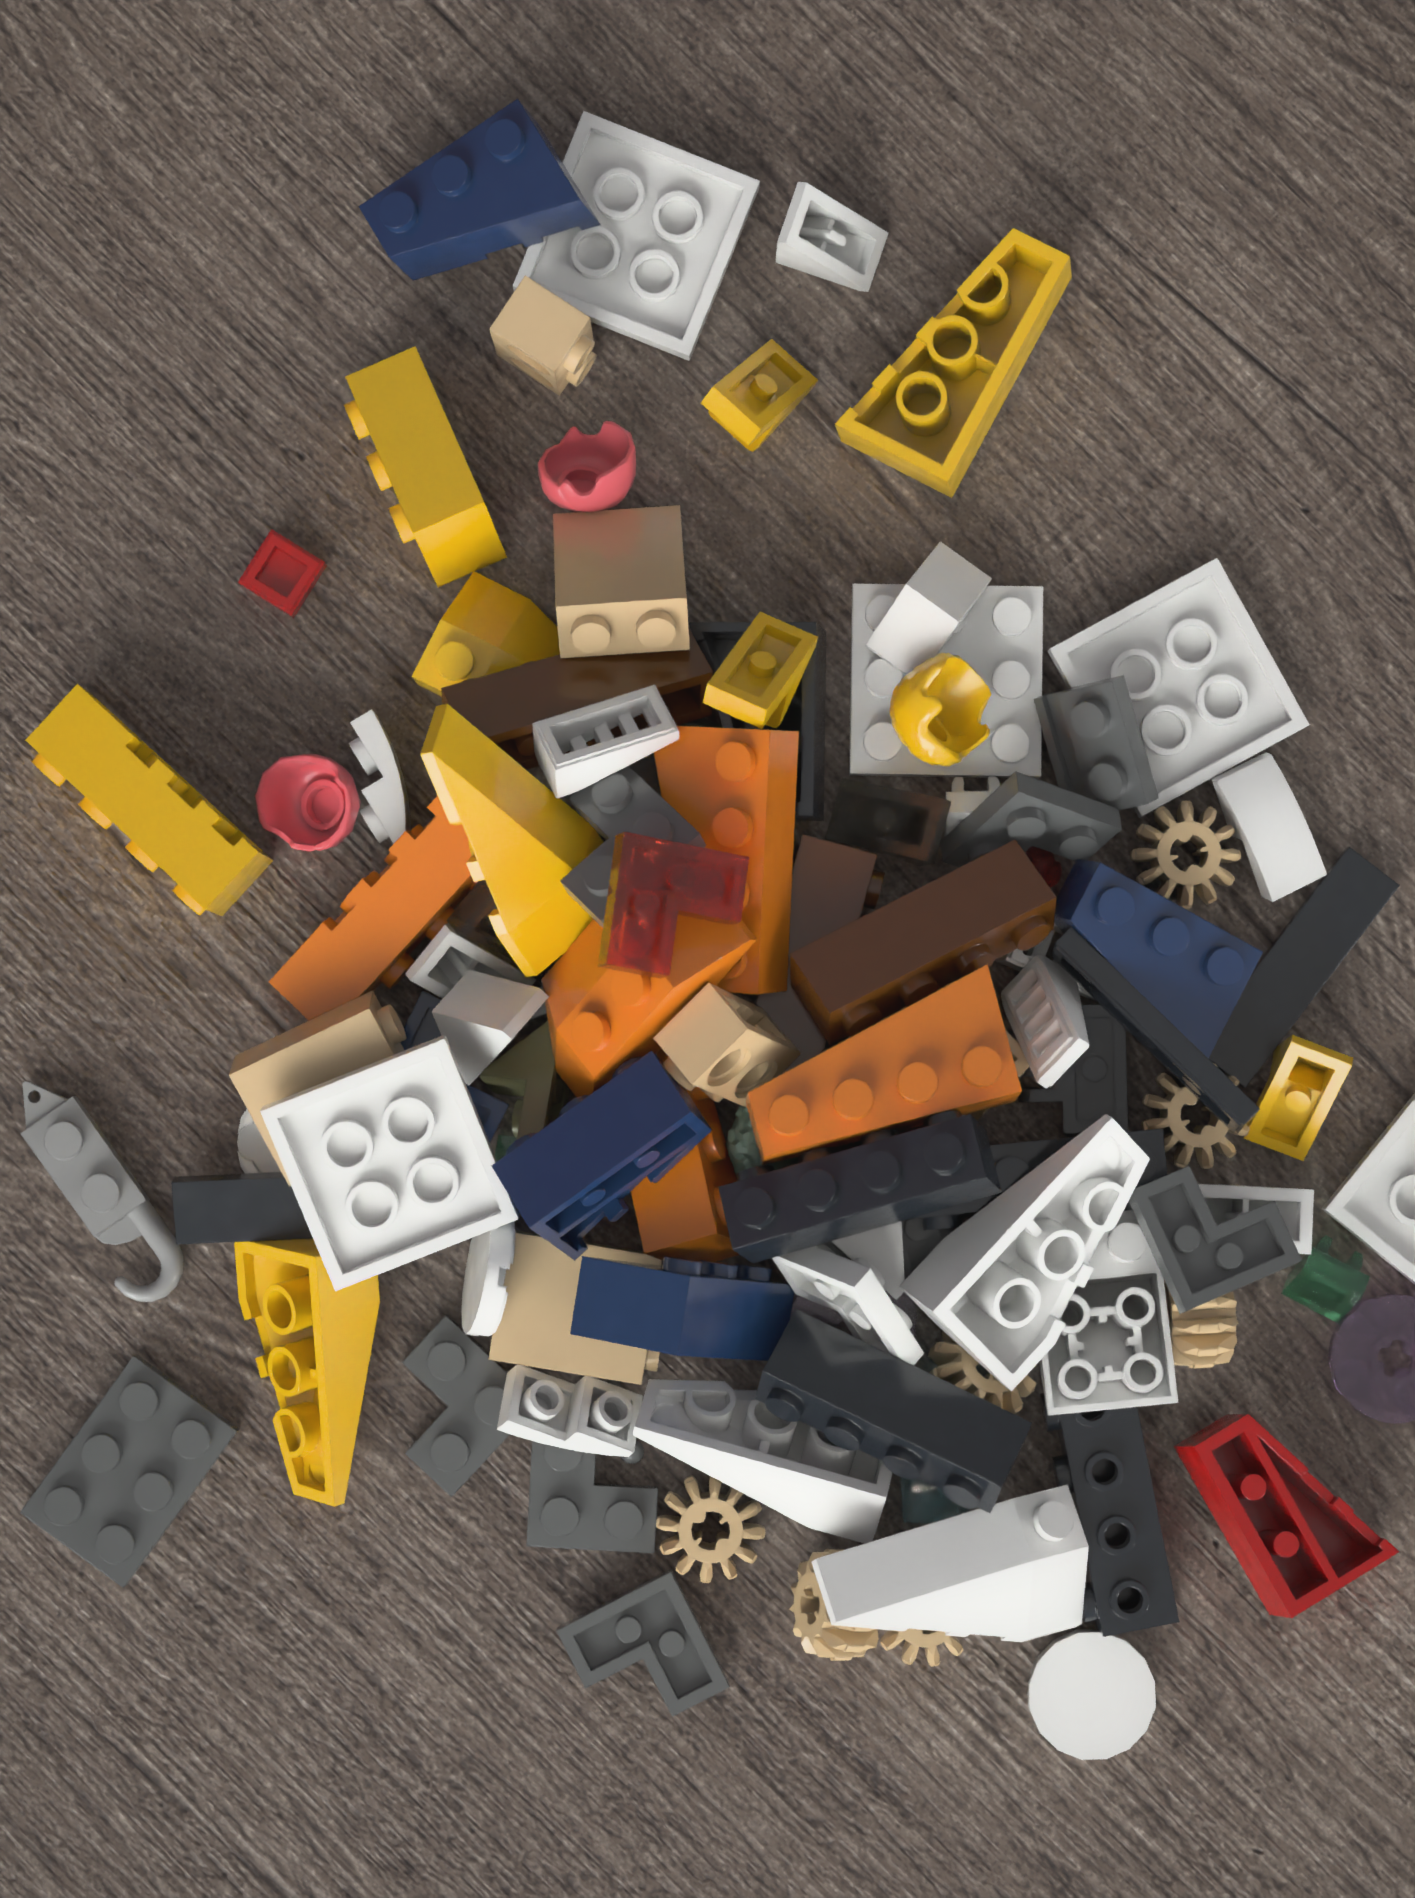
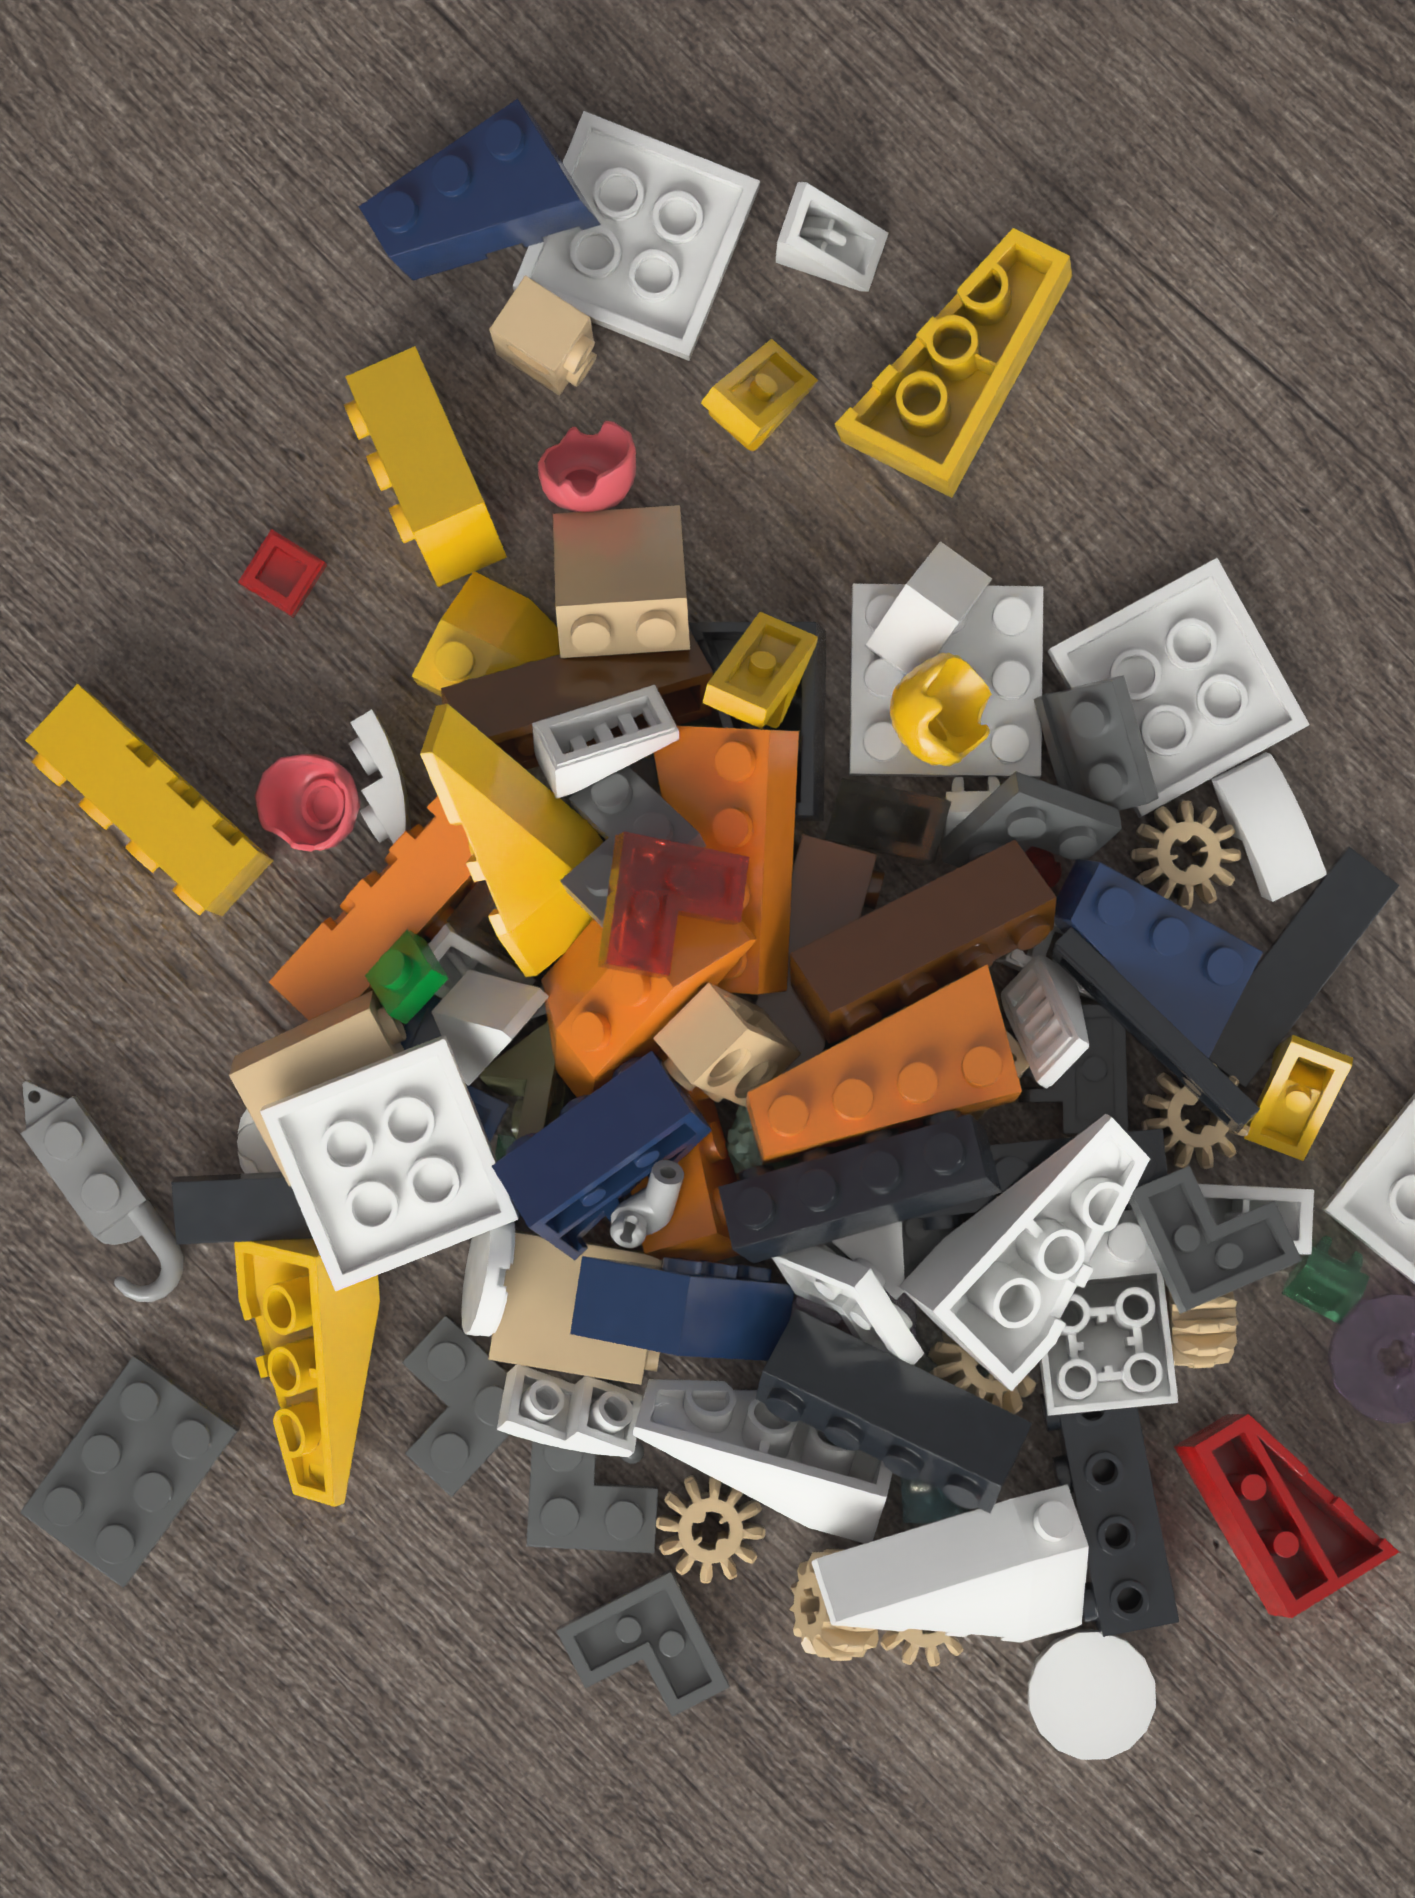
none -> green plate [365,929,449,1024]
none -> light grey arm [610,1160,684,1248]

